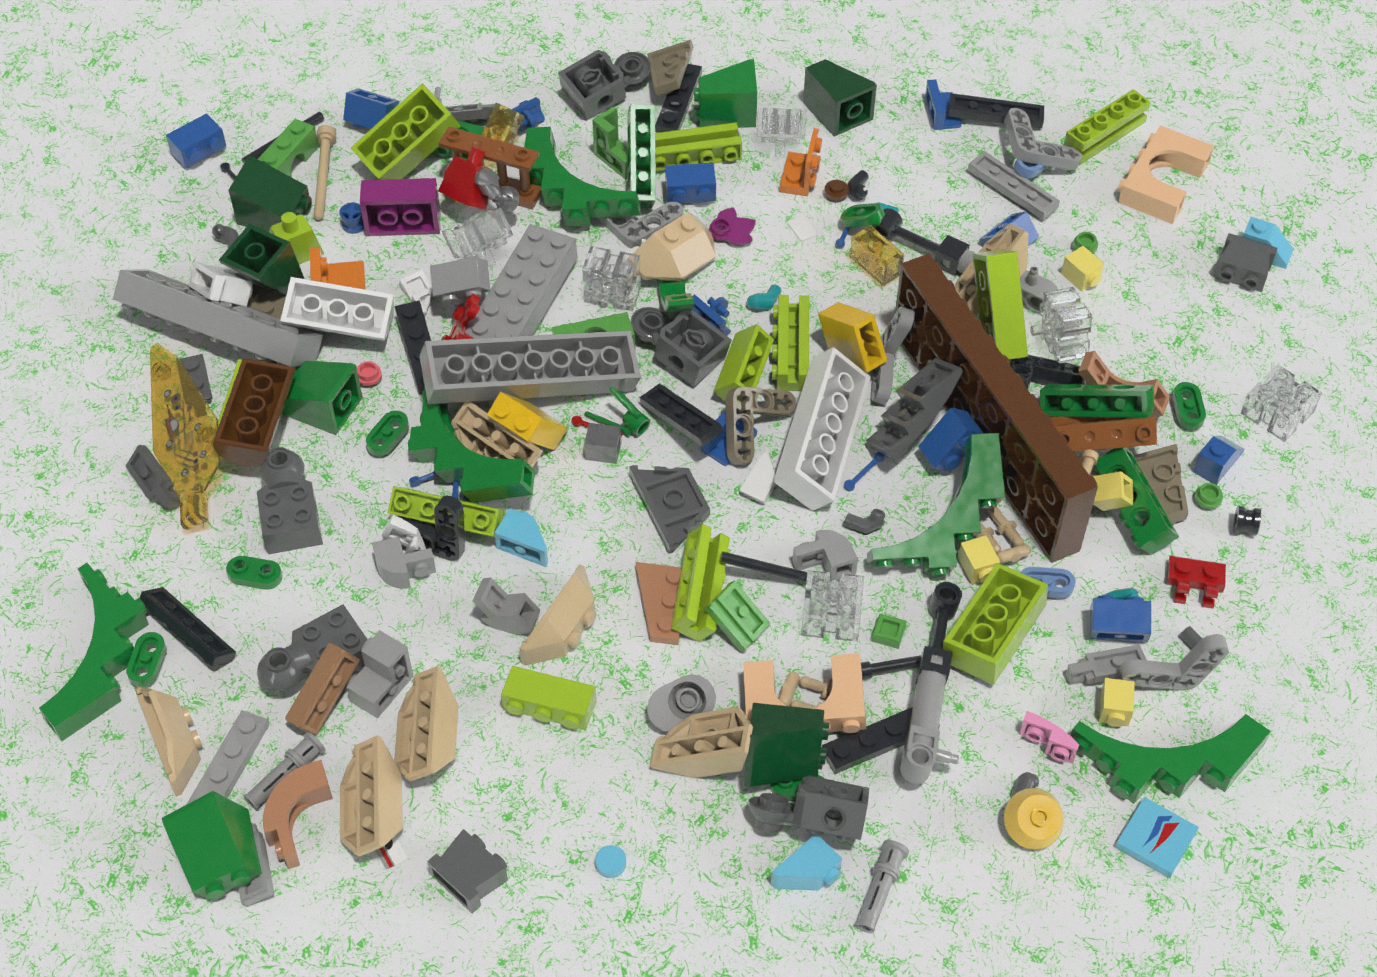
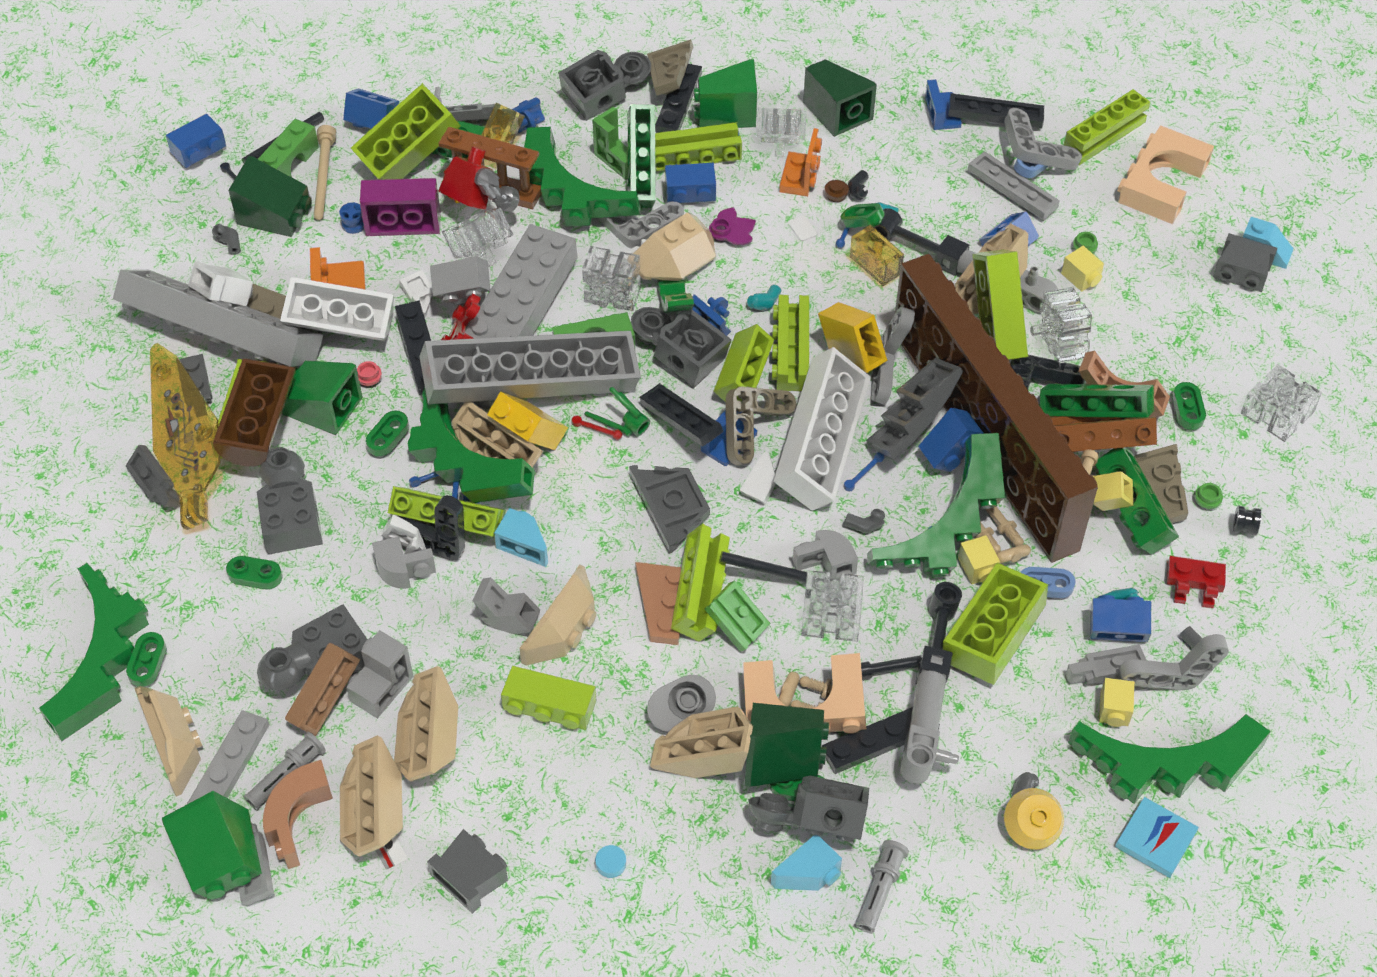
black plate [139,587,236,666] -> none
dark green slope [219,223,305,295] -> none
lime torso [270,212,324,264] -> none
flat silver panel [584,423,622,464] -> none
bright green tile [871,613,907,649] -> none
bright pink slope [1020,711,1079,764] -> none
blue slope [1193,436,1245,485] -> none

